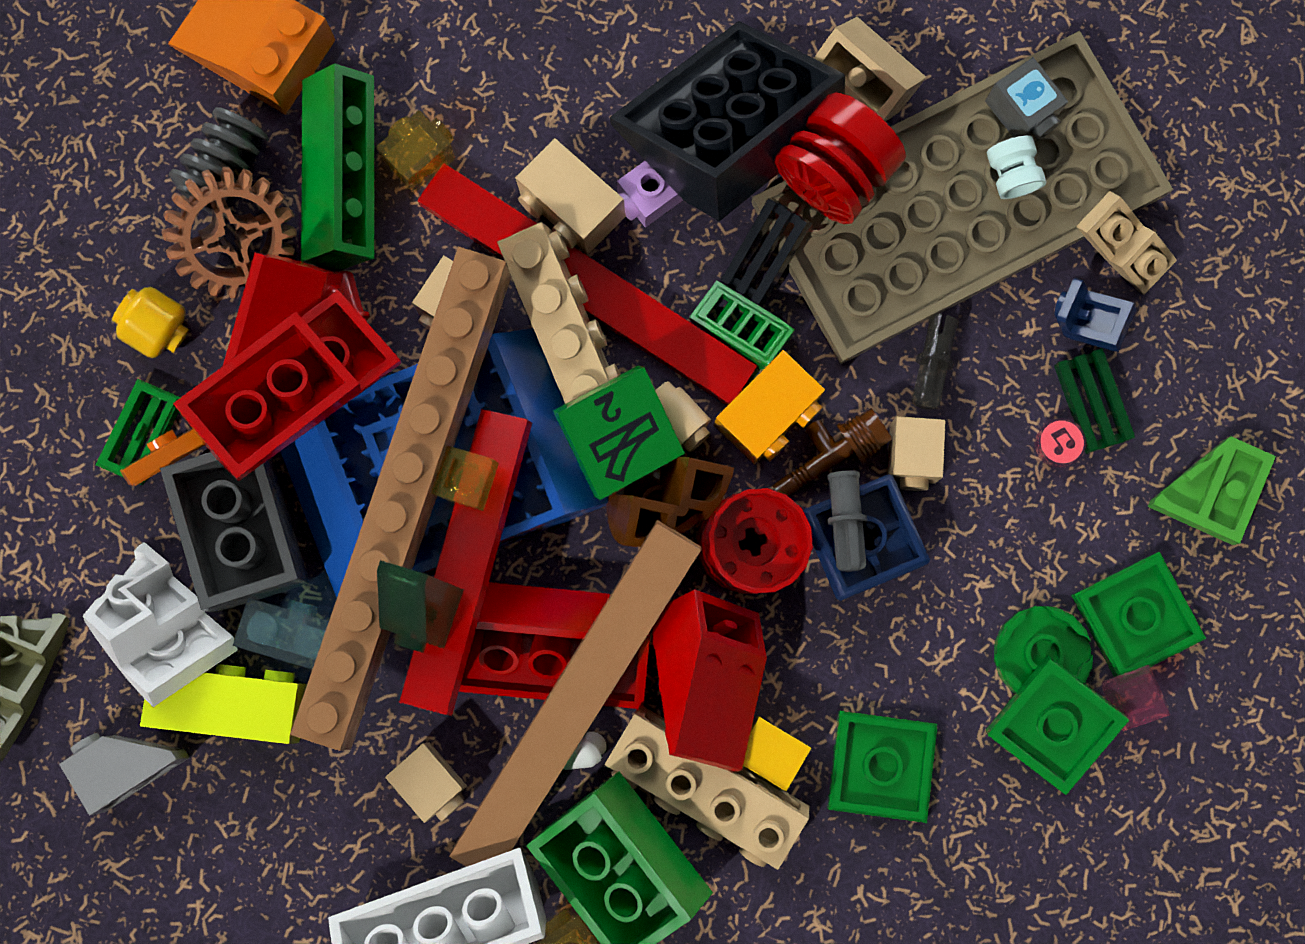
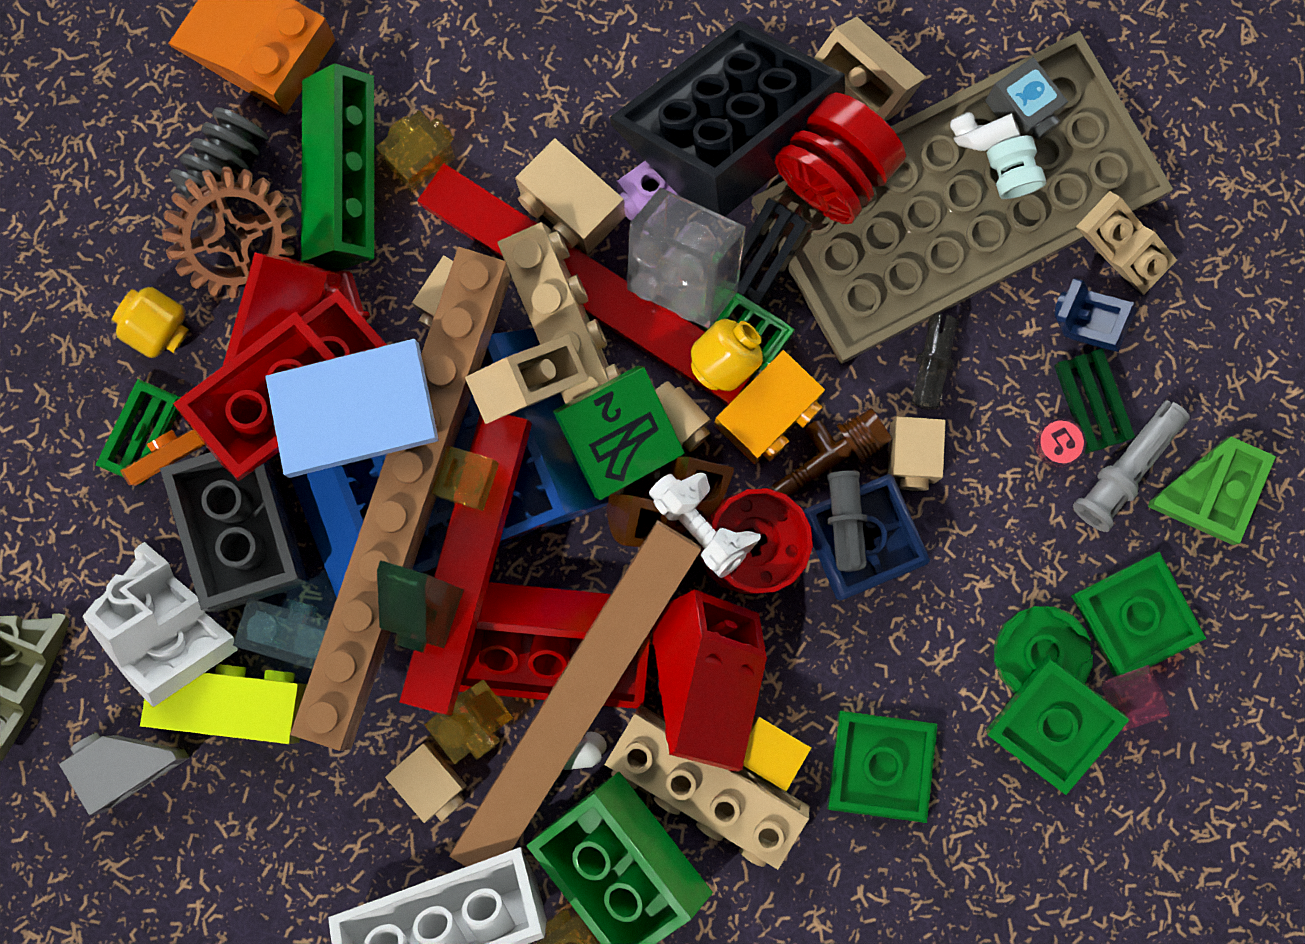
none -> light blue tile [265,339,439,478]
none -> clear yellow brick [424,680,513,764]
none -> tan brick [465,334,588,424]
none -> clear brick [627,187,746,329]
none -> white piece [649,473,761,578]
none -> yellow head [691,319,763,391]
none -> white arm [950,112,1021,151]
none -> light grey pin [1073,400,1190,532]

